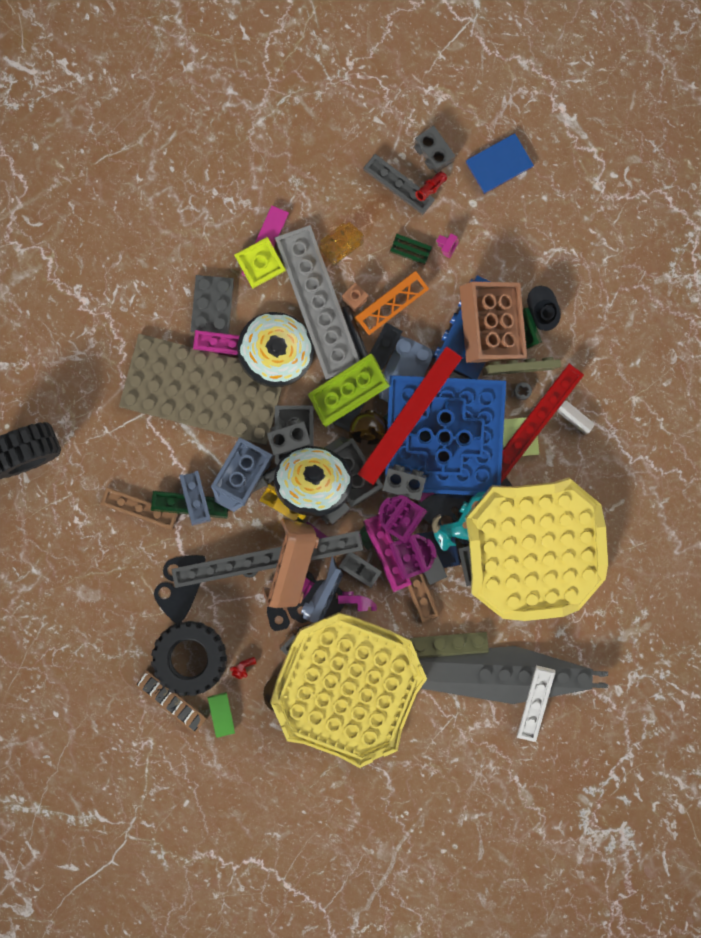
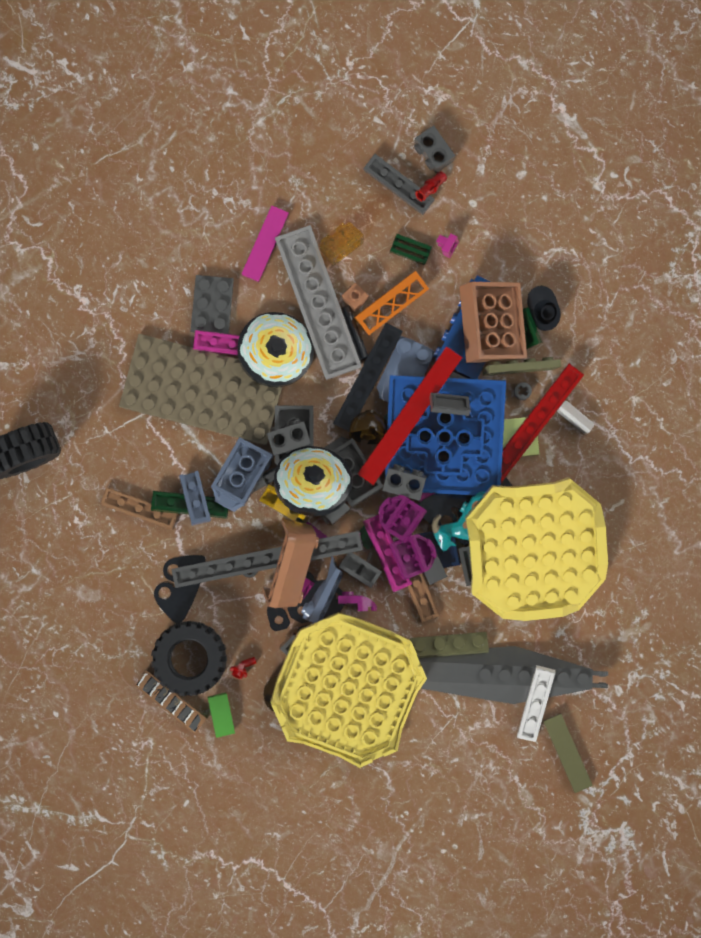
neon yellow tile [234,237,286,289] -> none
lime plate [308,354,390,427] -> none
blue tile [466,133,534,194] -> none
none -> dark grey tile [430,393,471,416]
none -> olive tile [543,713,593,793]

